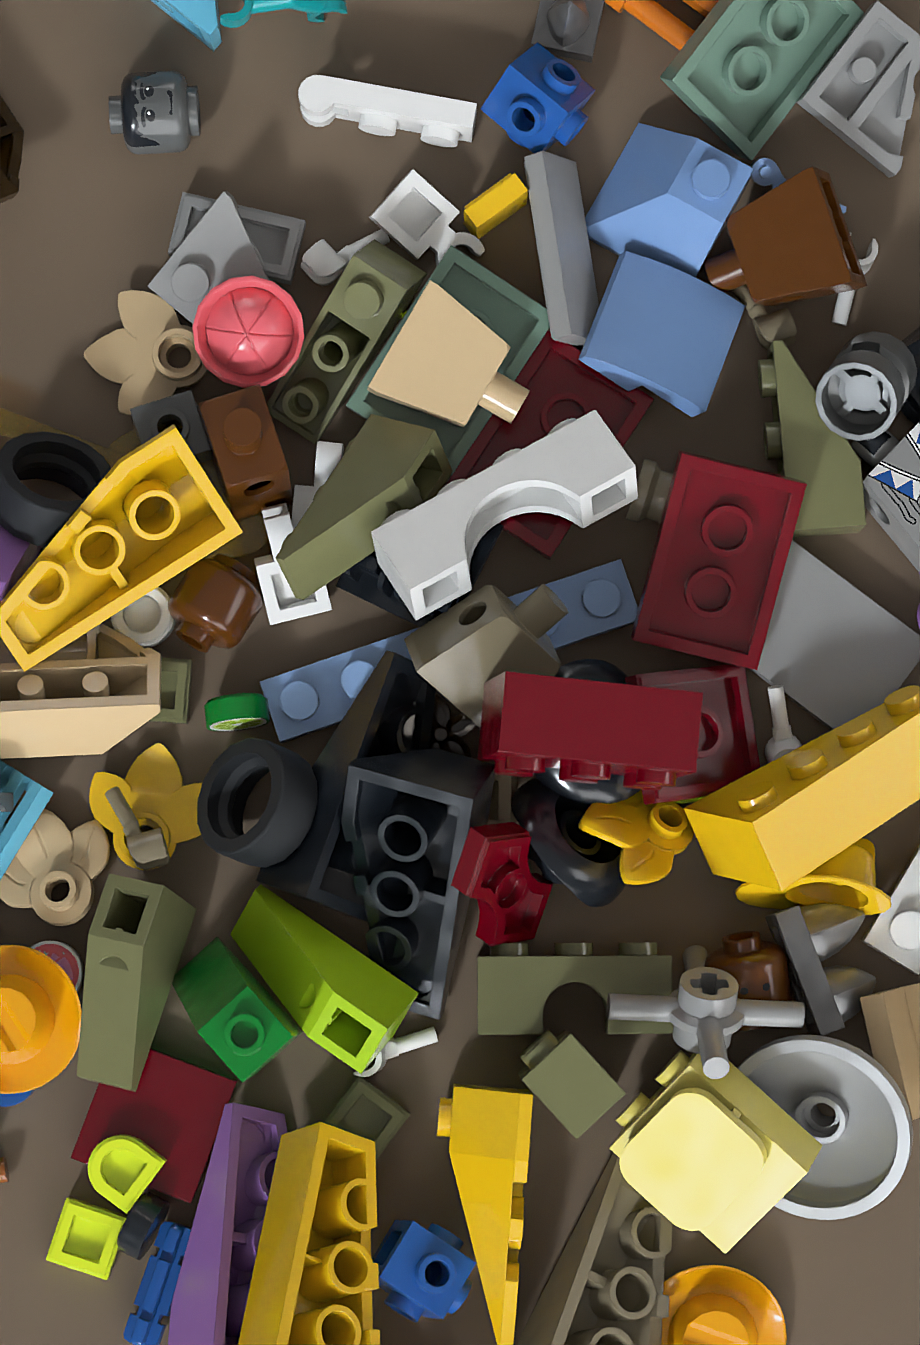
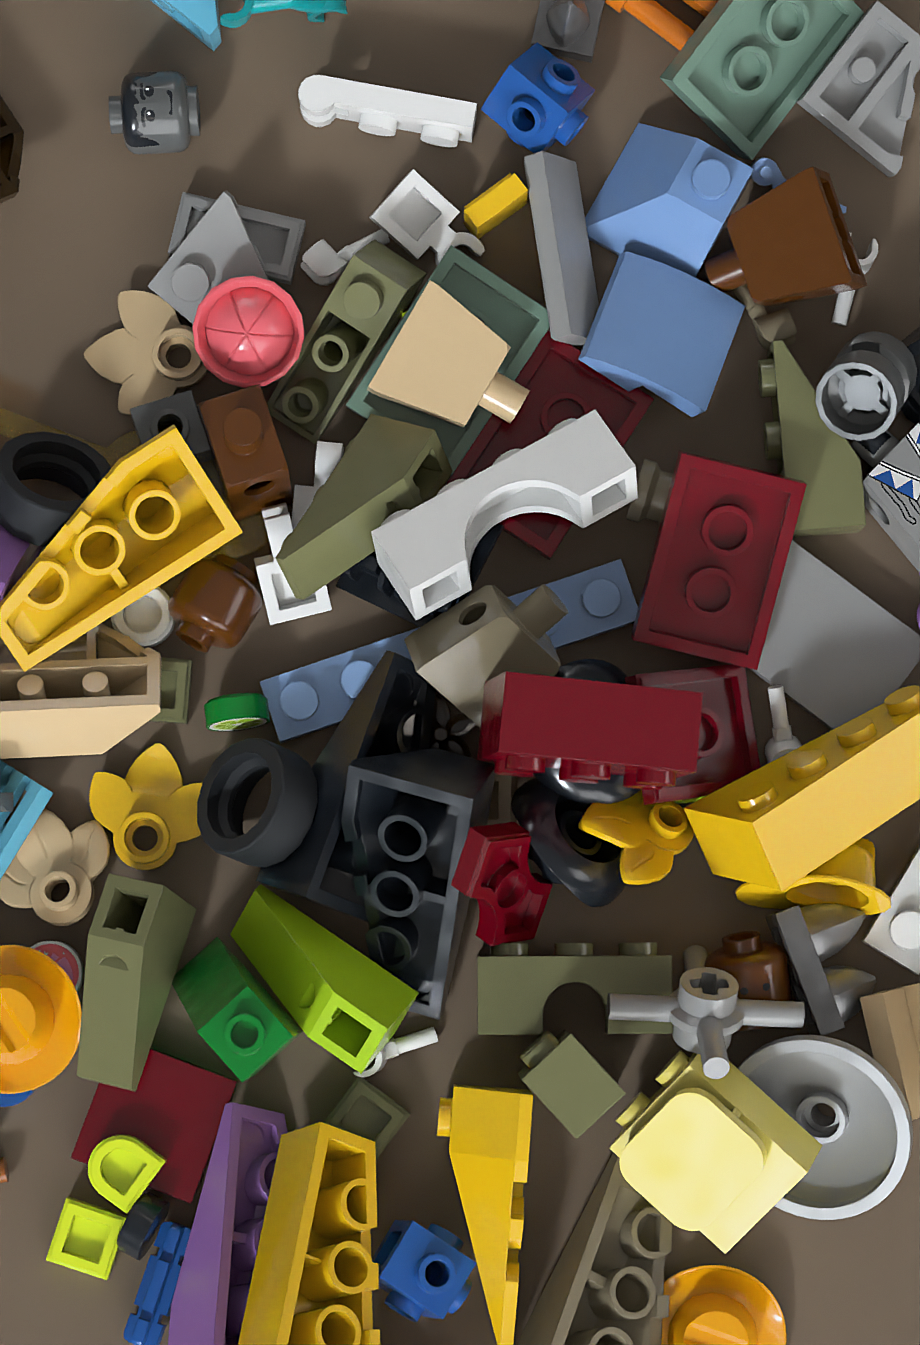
dark tan hand [105,787,170,870] -> none

